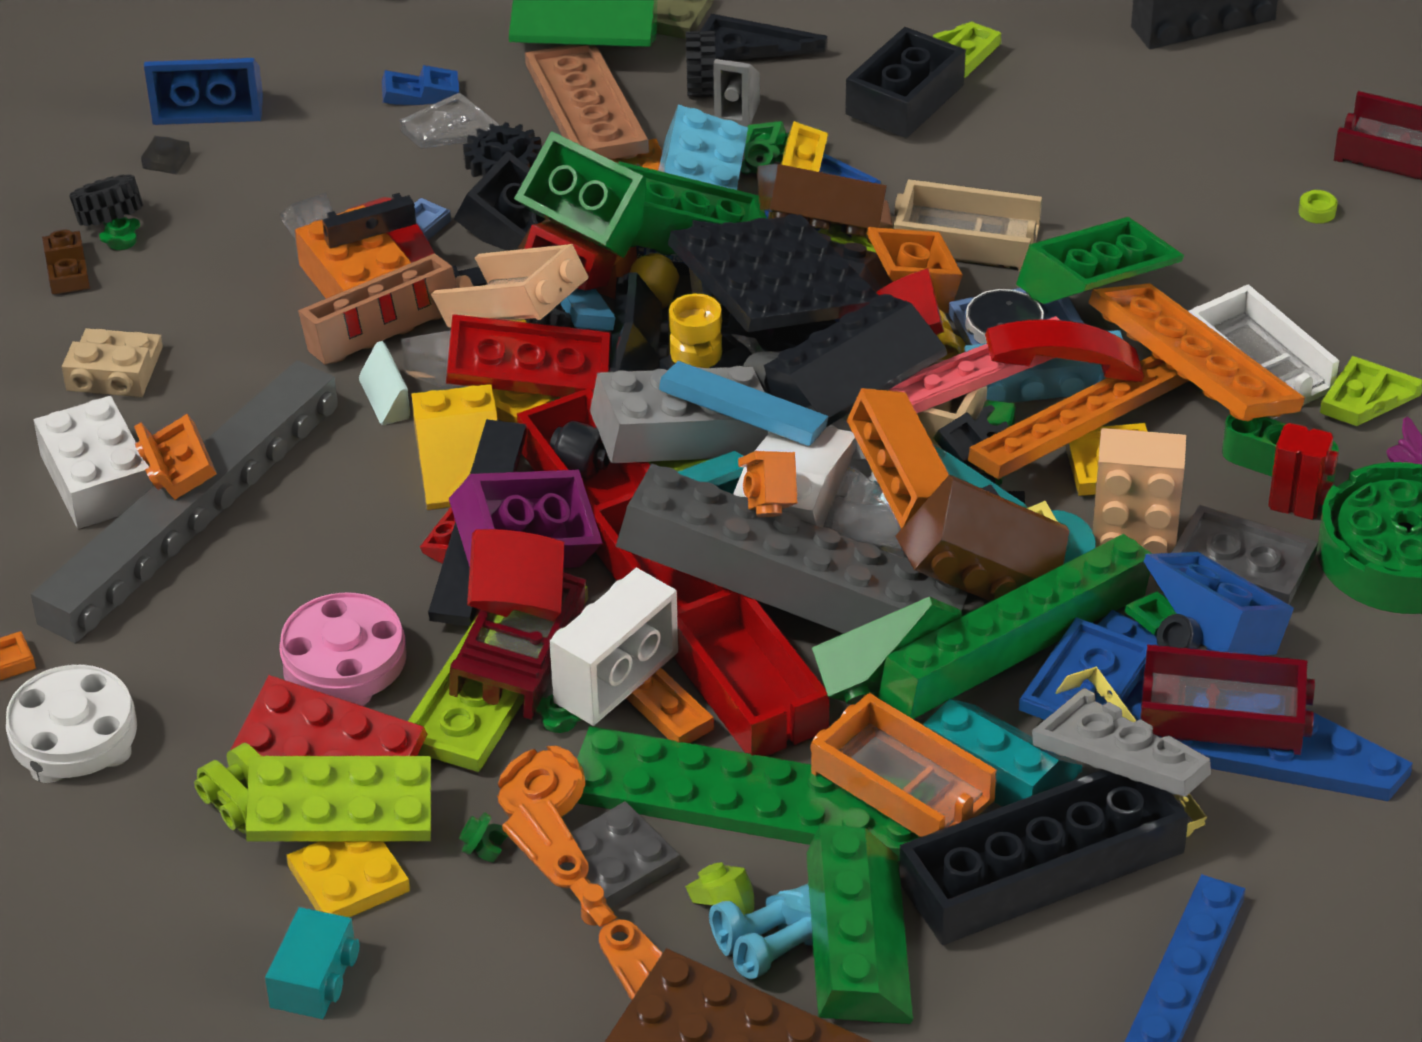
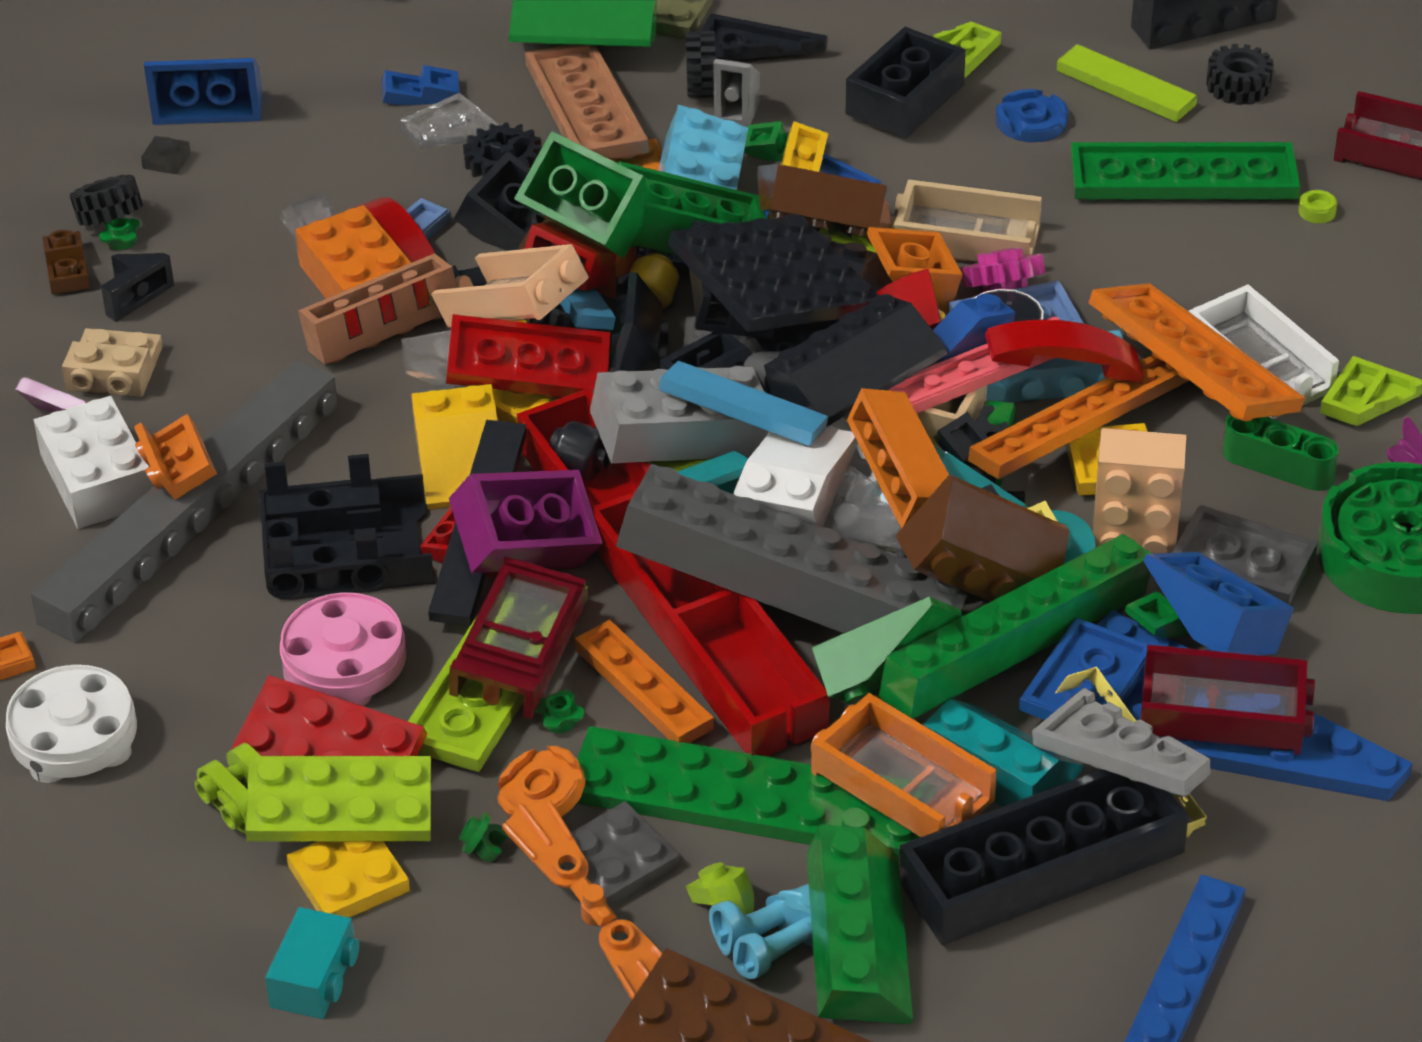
black piece [322,193,416,248] -> none
light aqua slope [359,341,410,425] -> none
red slope [467,529,565,621] -> none
white brick [550,568,678,726] -> none
yellow wheel [669,293,722,368] -> none
orange brick [738,451,797,517] -> none
green plate [740,141,780,175] -> none
green slope [1016,217,1184,304] -> none
black tile [1157,614,1202,649] -> none
red brick [1268,423,1339,520] -> none
none -> tile [15,377,87,413]
none -> black slope [101,253,174,322]
none -> black piece [259,454,434,599]
none -> blue slope [933,294,1015,363]
none -> dark pink gear [960,248,1046,292]
none -> blue tile [995,89,1068,143]
none -> lime tile [1056,44,1197,122]
none -> green plate [1070,142,1300,200]
none -> black tyre [1206,44,1274,105]

